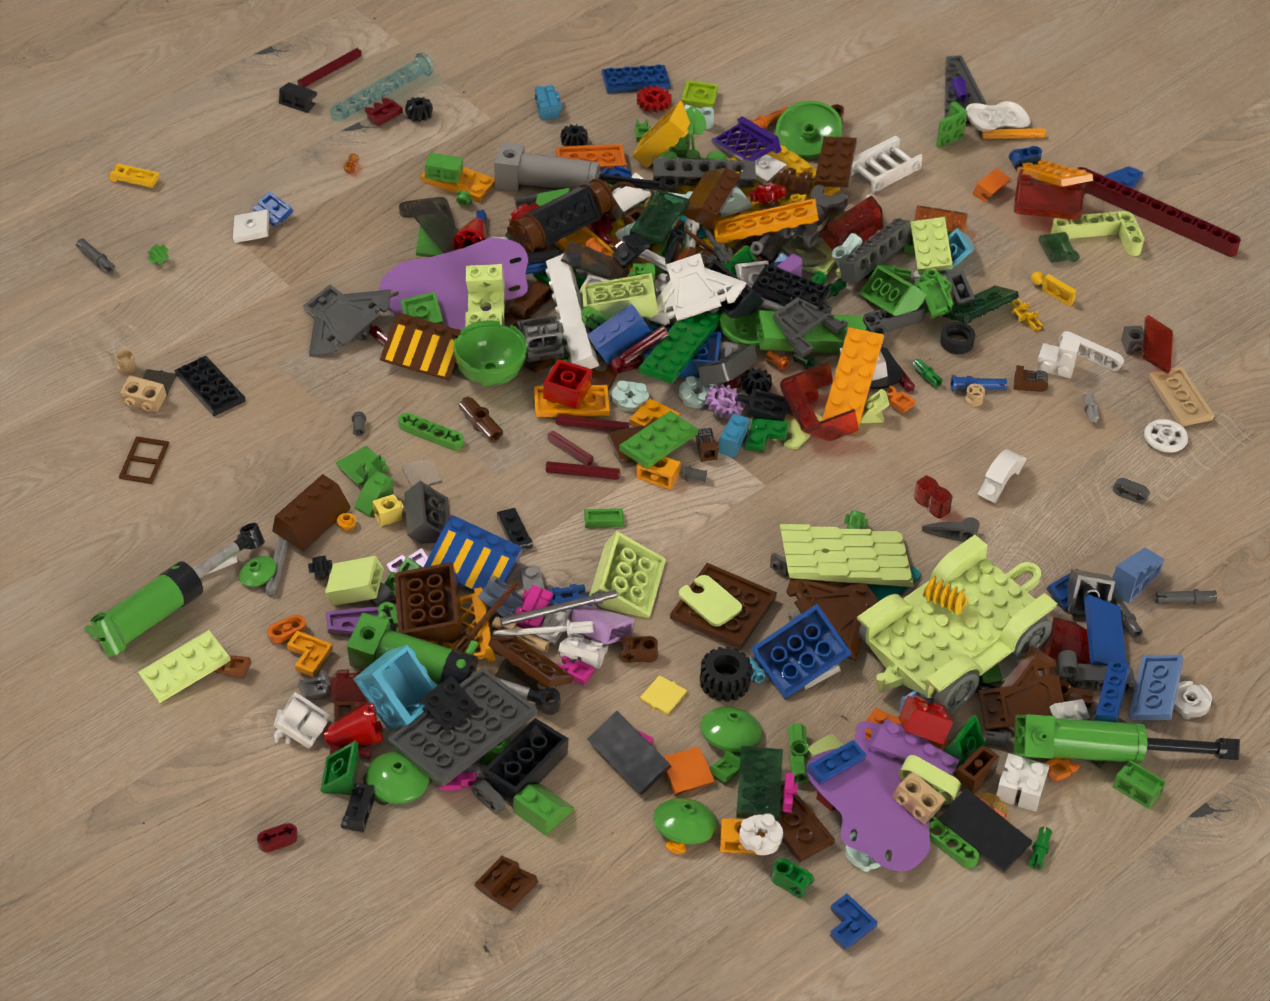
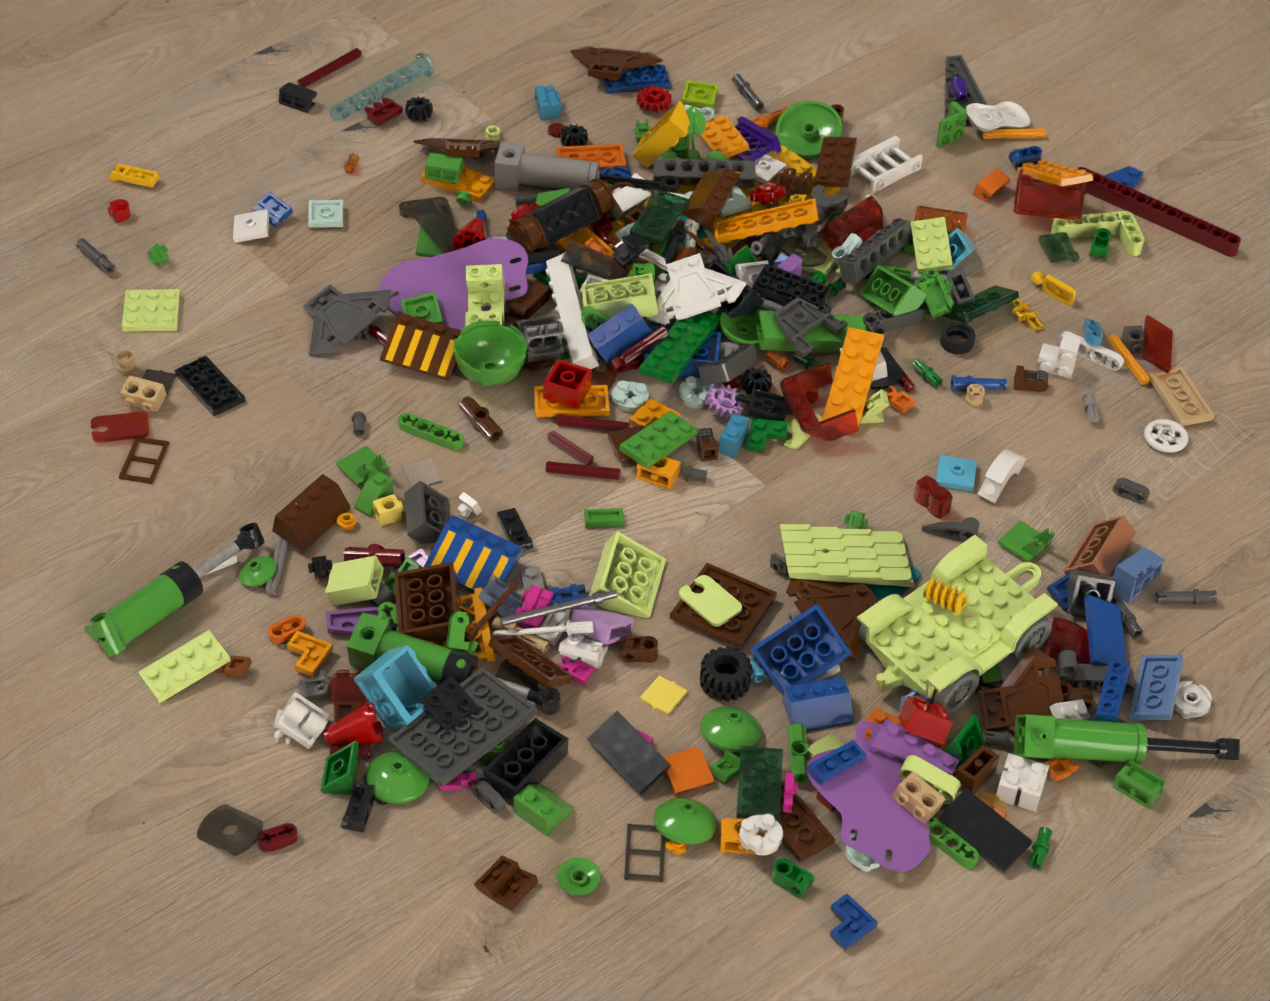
none -> clear red piece [91,412,150,443]
none -> red plate [108,199,131,223]
none -> yellowish green plate [122,289,180,332]
none -> clear smoke piece [197,804,263,856]
none -> light aqua plate [308,200,343,227]
none -> dark red piece [344,544,405,567]
none -> reddish brown plate [414,138,501,157]
none -> bright green leg [446,611,469,650]
none -> white tile [457,492,482,519]
none -> yellowish green bush [485,125,500,141]
none -> clear red piece [548,123,565,138]
none -> bright green dish [557,857,601,895]
none -> reddish brown plate [570,46,663,80]
none -> clear smoke window [624,824,665,882]
none -> light orange plate [699,115,750,159]
none -> dark grey pin [732,74,764,111]
none -> blue slope [782,677,854,732]
none -> medium azure plate [935,455,977,492]
none -> bright green plate [998,520,1055,562]
none -> nougat slope [1064,515,1136,576]
none -> dark azure beam [1082,319,1103,346]
none -> green piece [1089,228,1111,260]
none -> light orange axle [1108,334,1151,386]

